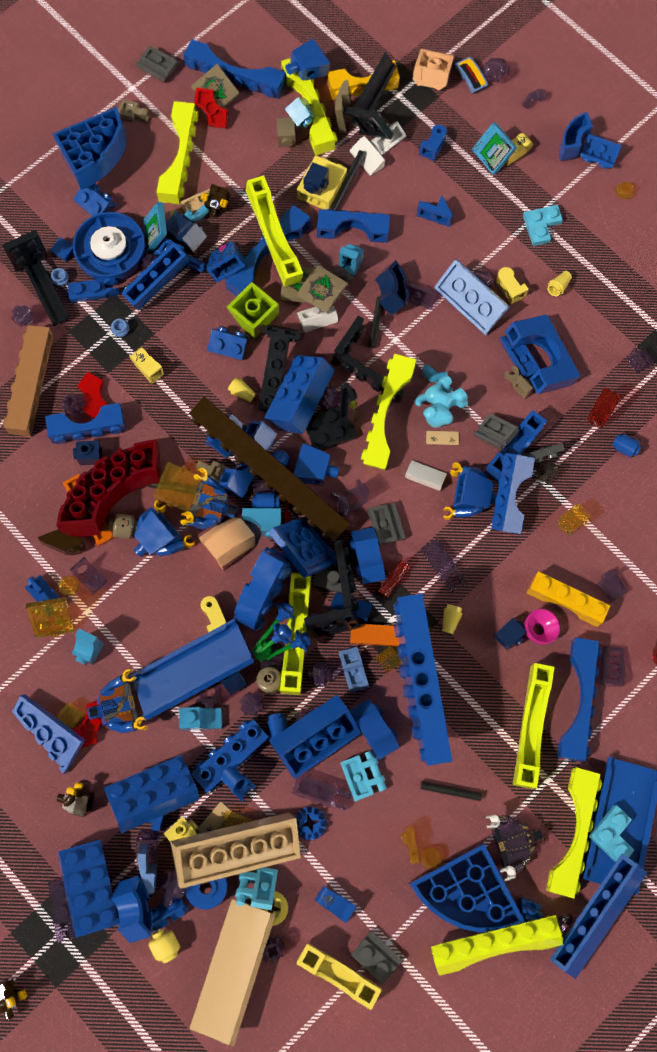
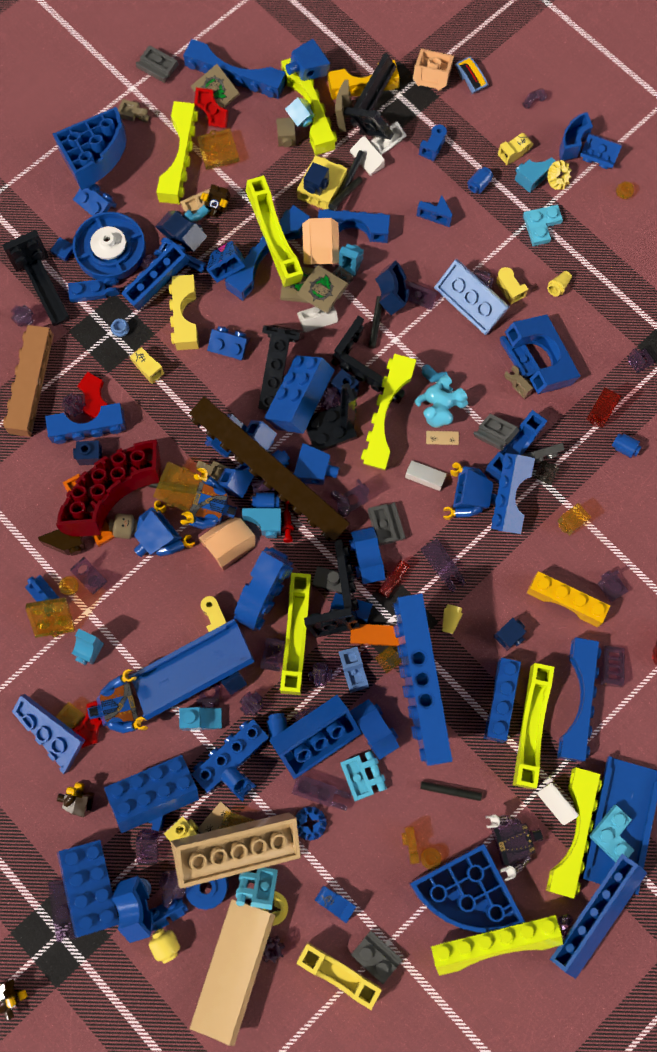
medium blue plate [50,268,69,286] -> none
medium blue slope [138,844,157,893] -> none
dark azure tile [143,202,167,252] -> none
lime slope [227,282,280,338] -> none
light yellow cone [228,378,256,403] -> none
blue plant [252,602,311,662] -> none
dark tan head [257,667,282,694] -> none
blue plate [269,516,337,578] -> none
tile [472,122,517,175] -> none
clear purple head [483,58,510,82] -> none
blue piece [518,897,543,923] -> none
dark pink piece [524,609,560,645] -> none
none -> light yellow arch [169,275,199,350]
none -> clear yellow plate [197,128,239,170]
none -> light nougat slope [302,218,339,265]
none -> pearl dark grey bar [328,177,362,210]
none -> dark blue brick [330,369,360,397]
none -> blue brick [468,167,493,194]
none -> blue arch [483,657,521,743]
none -> dark azure arch [515,157,555,193]
none -> white slope [537,783,579,825]
none -> light yellow gear [548,160,572,190]

